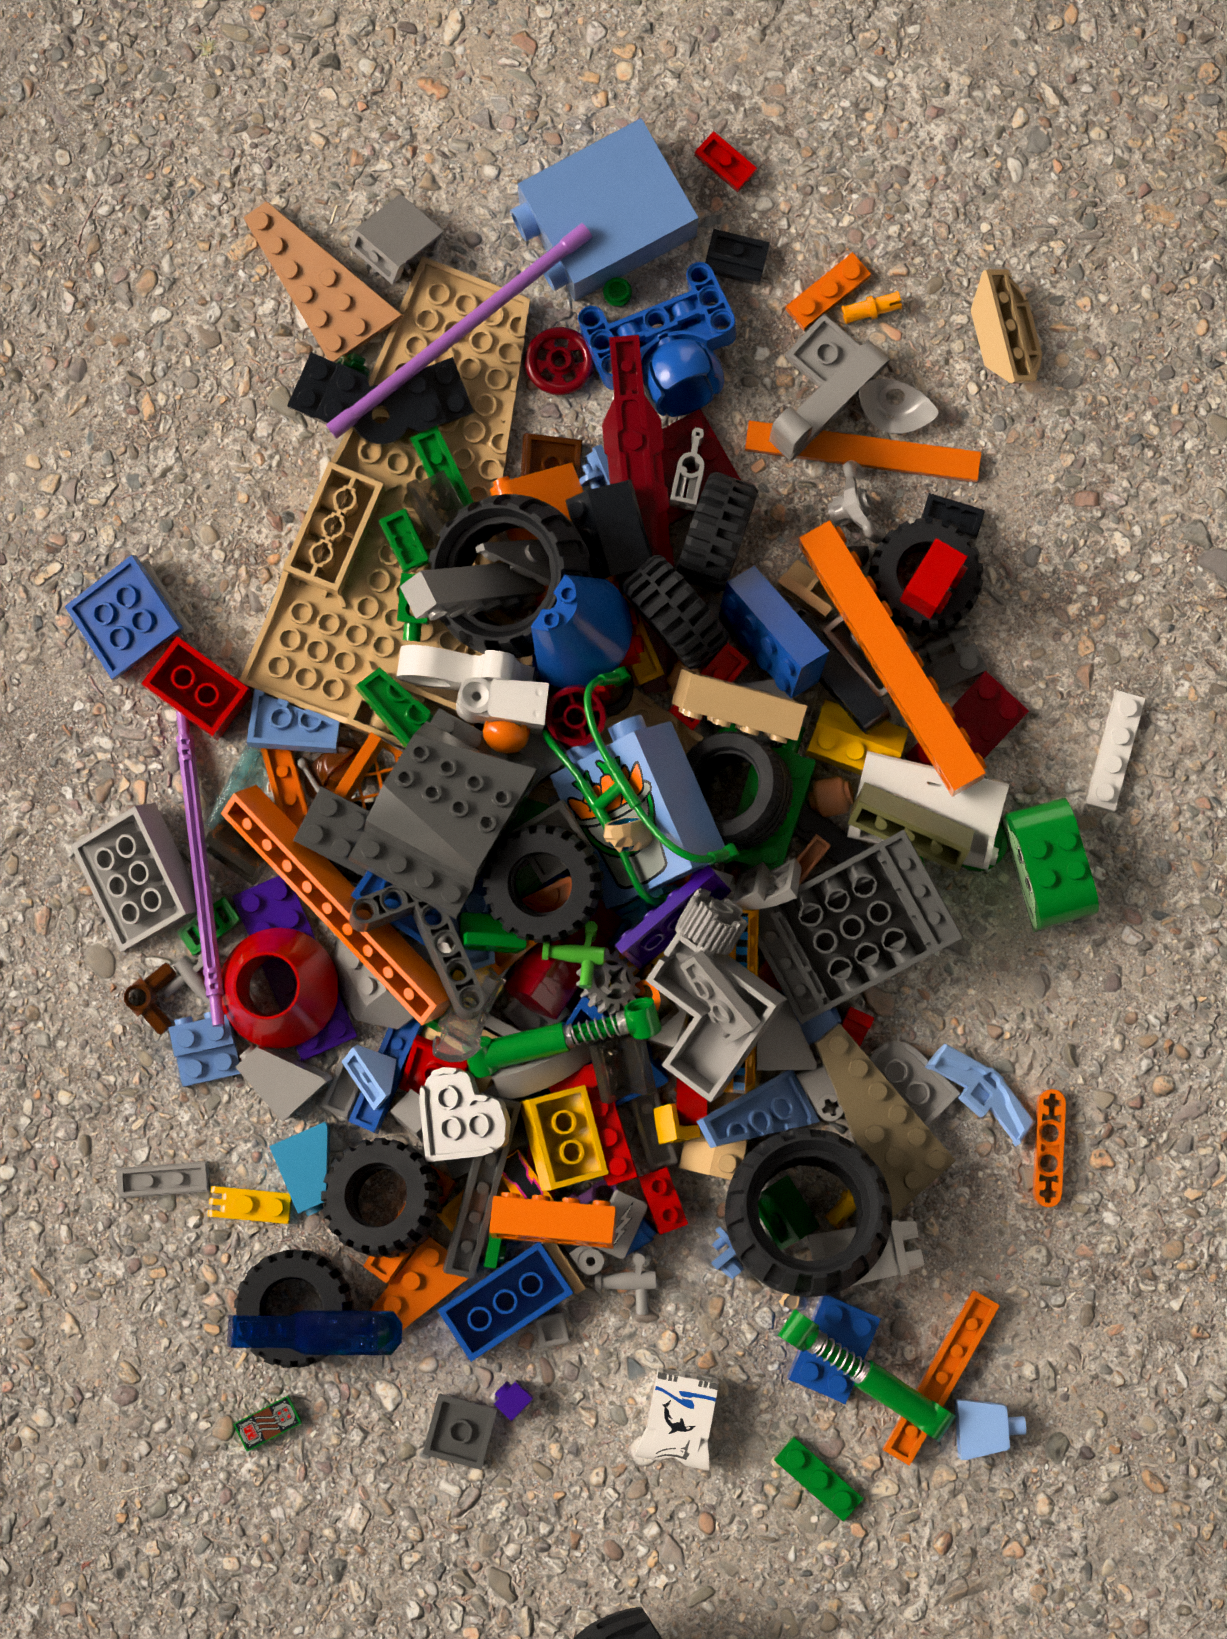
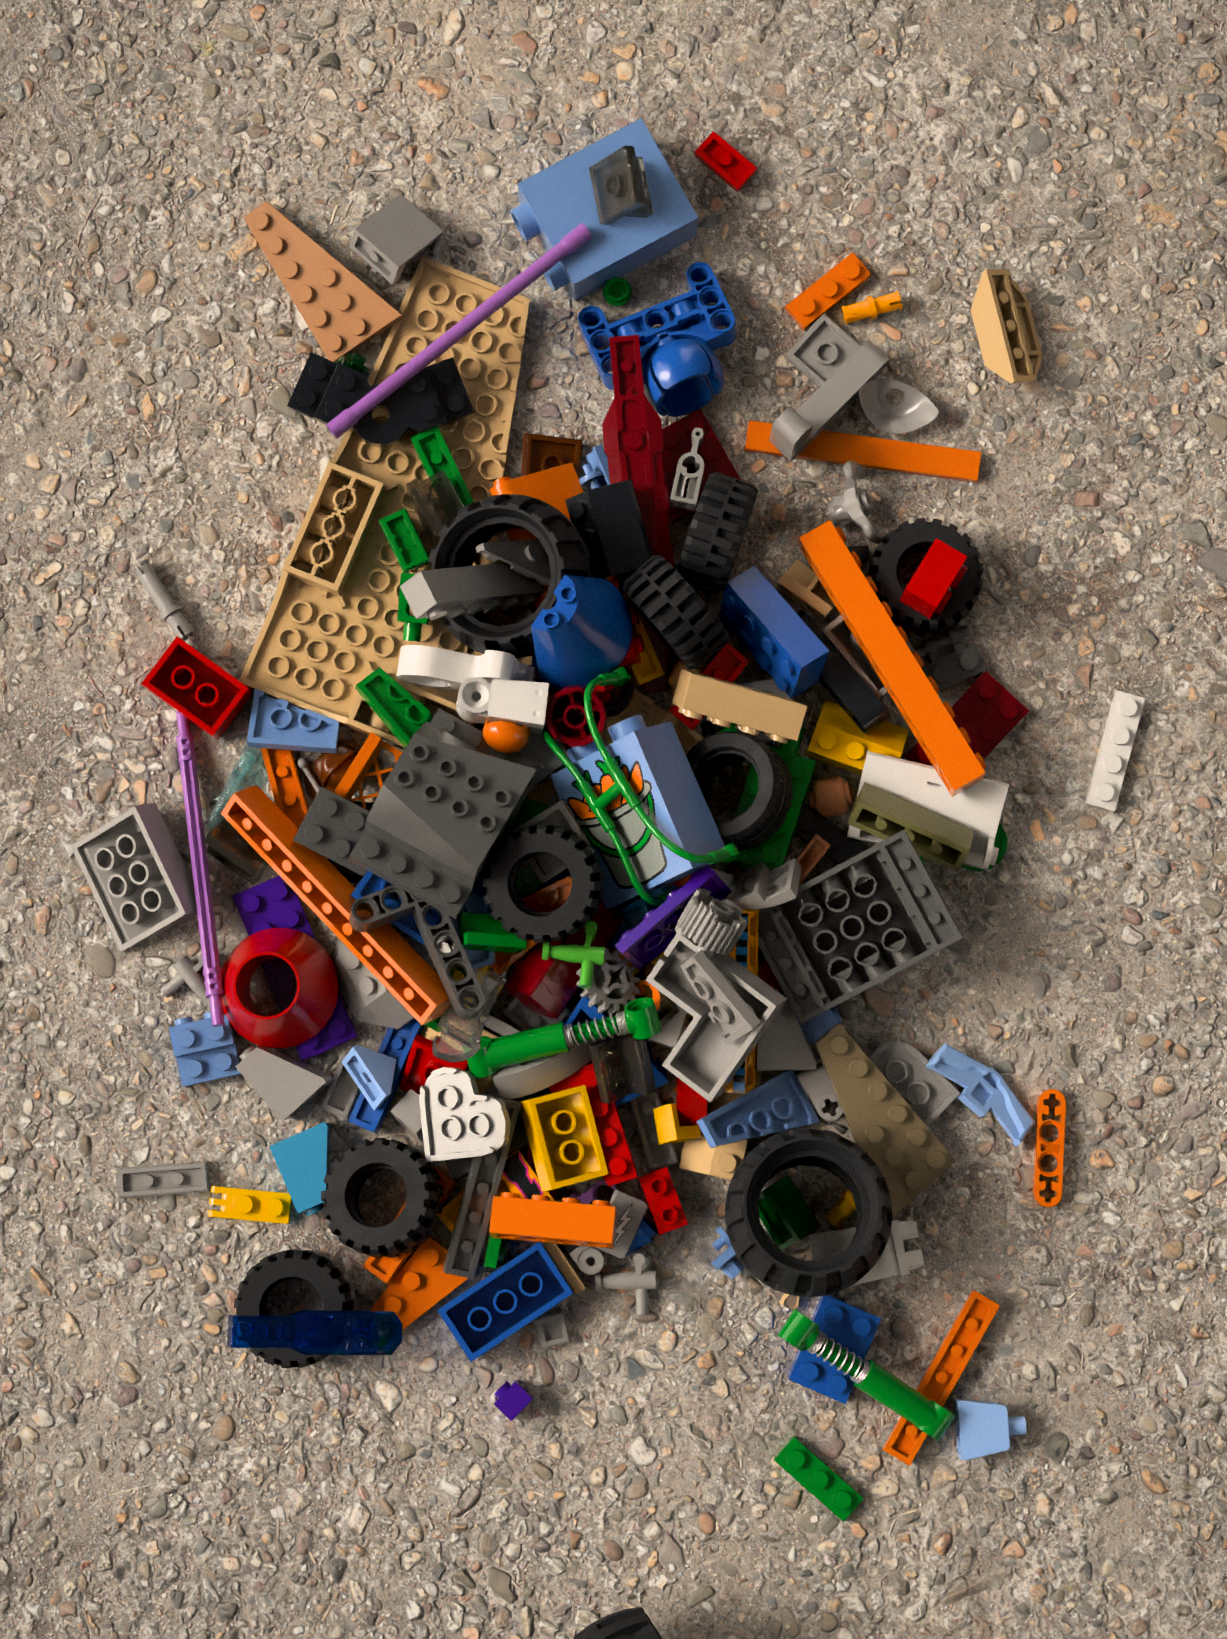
blue plate [65,555,184,679] -> none
reddish brown axle [124,963,177,1035] -> none
green slope [176,896,243,956] -> none
tile [233,1395,302,1452] -> none
dark grey plate [422,1393,498,1470] -> none
dark red plate [525,327,595,395] -> none
tan rock [603,817,653,853] -> none
white piece [634,1367,719,1471] -> none
black plate [705,229,770,285] -> none
red leg [841,1006,874,1047] -> none
black plate [921,493,985,540] -> none
green brick [1000,798,1099,933] -> none
none -> clear smoke bracket [589,146,654,225]

